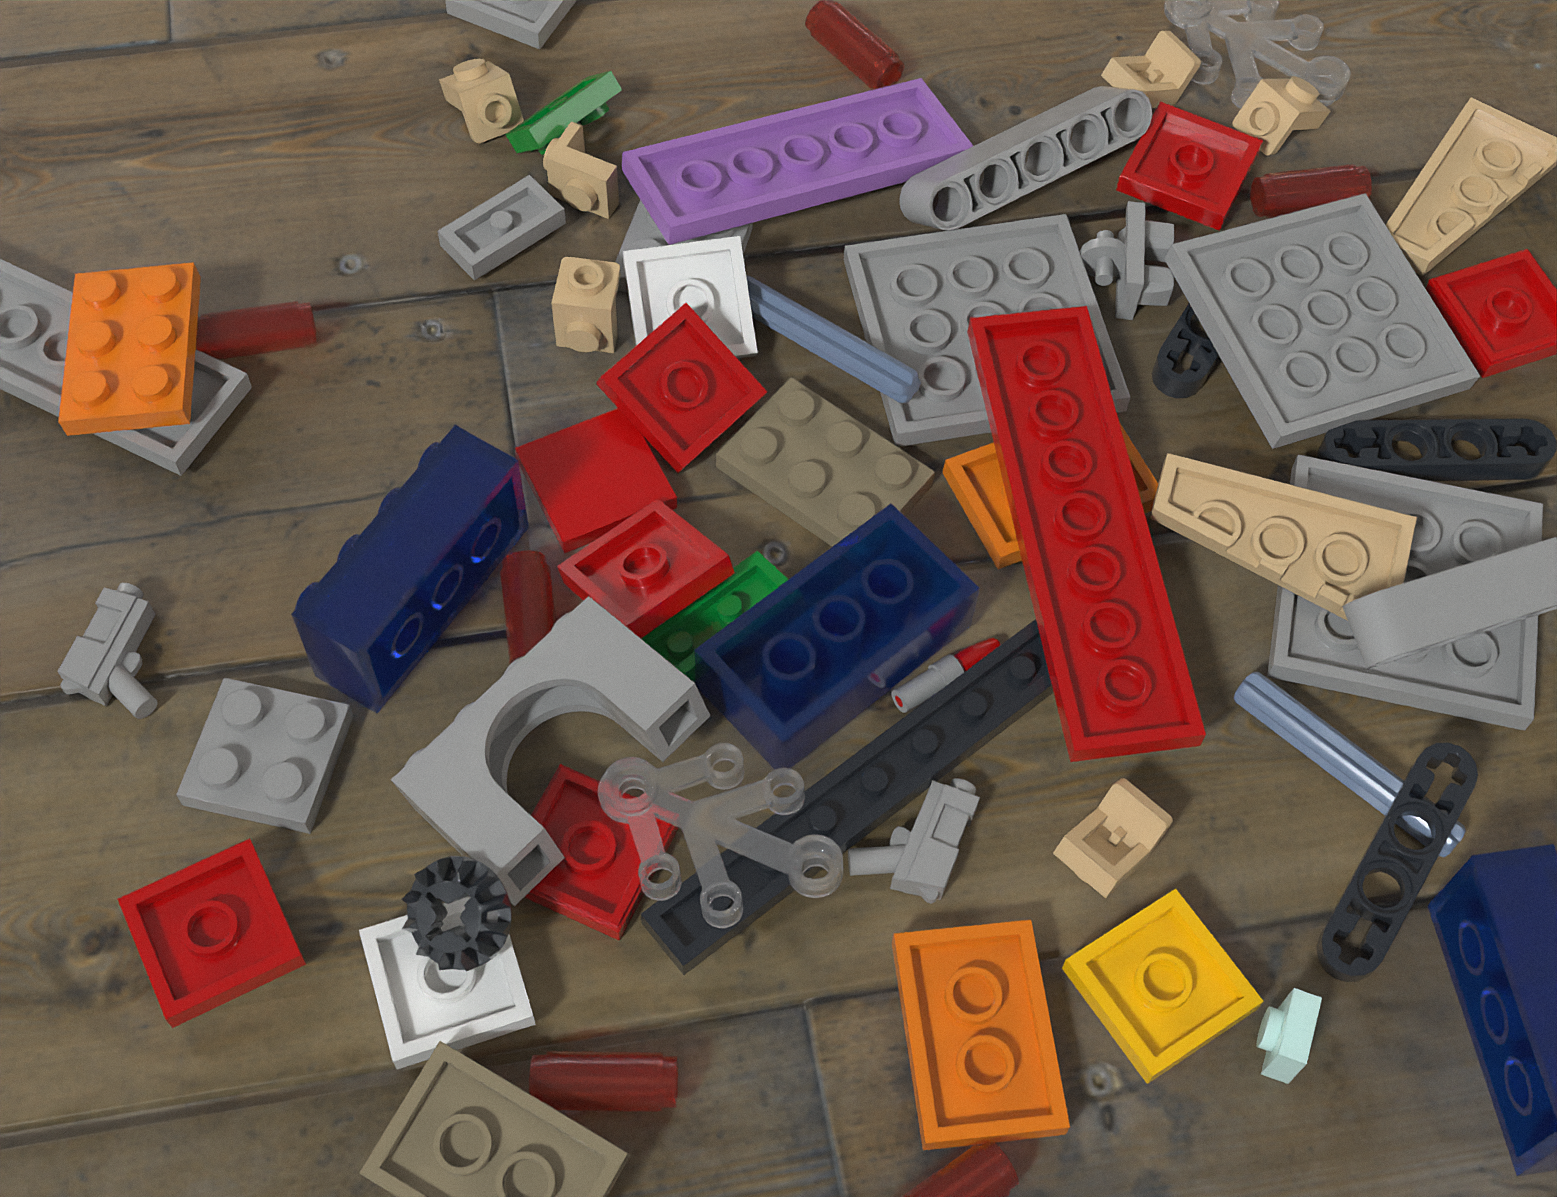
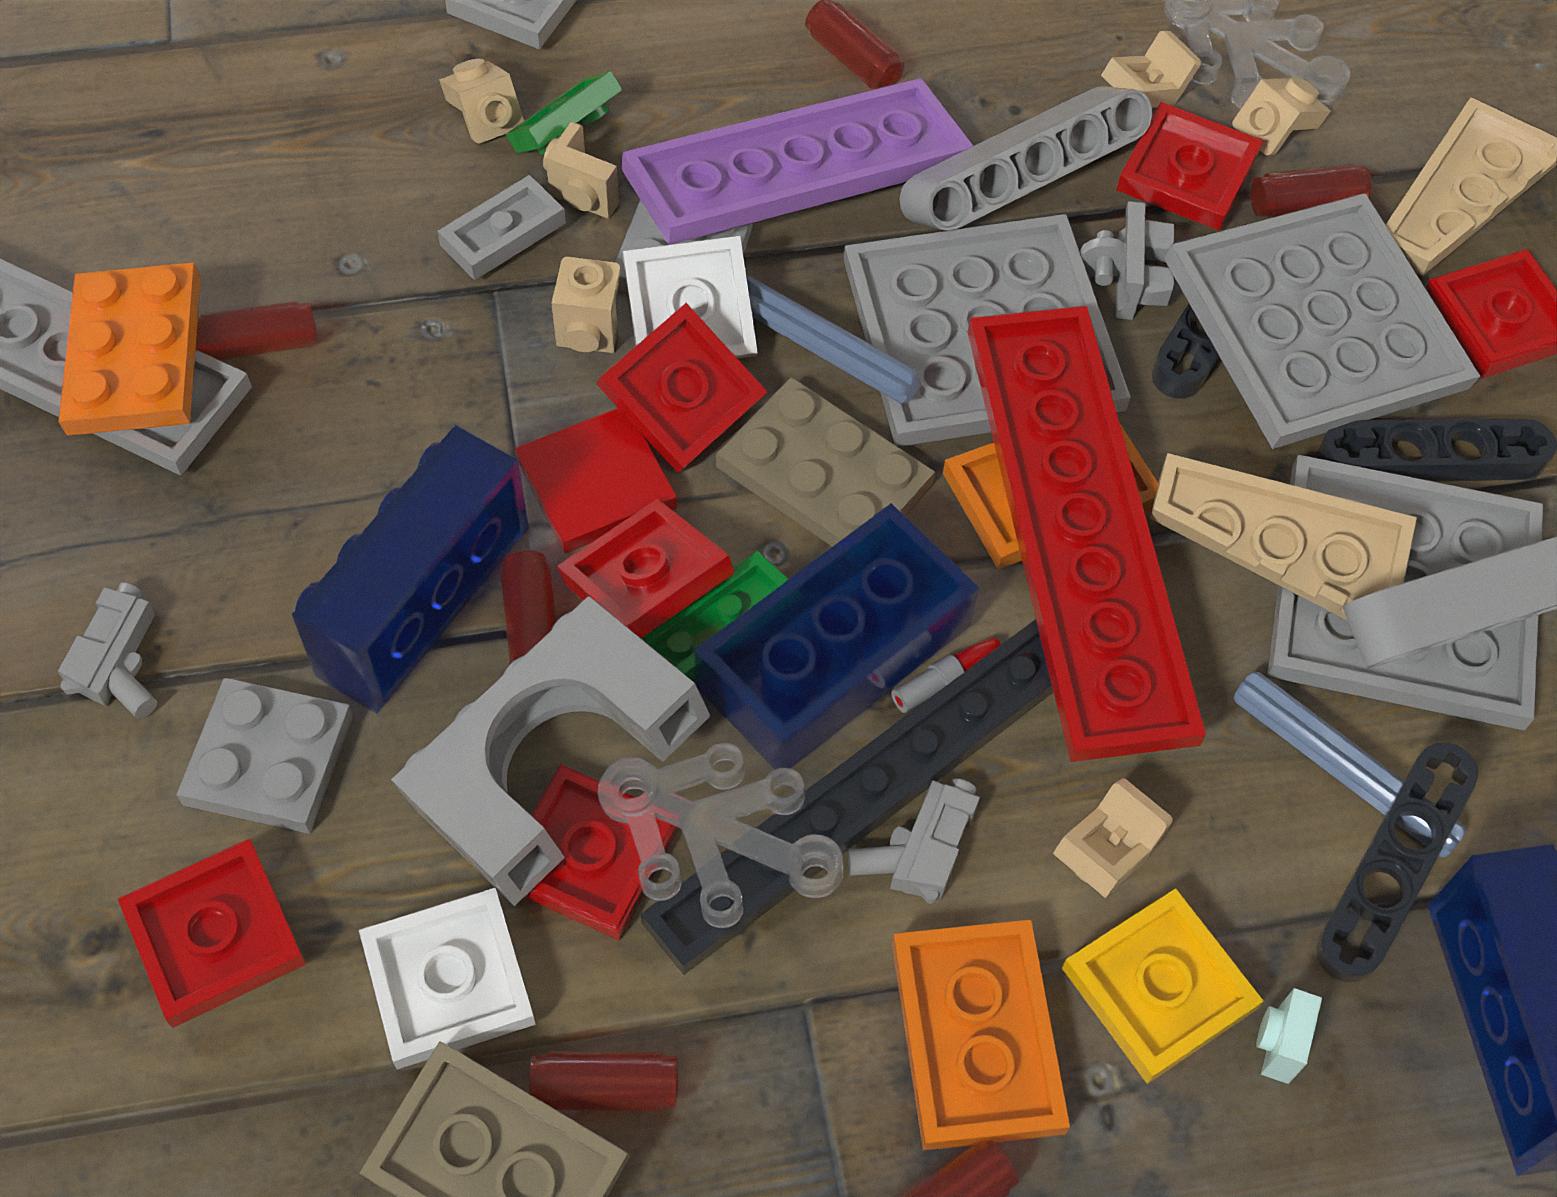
black gear [401,856,512,972] -> none

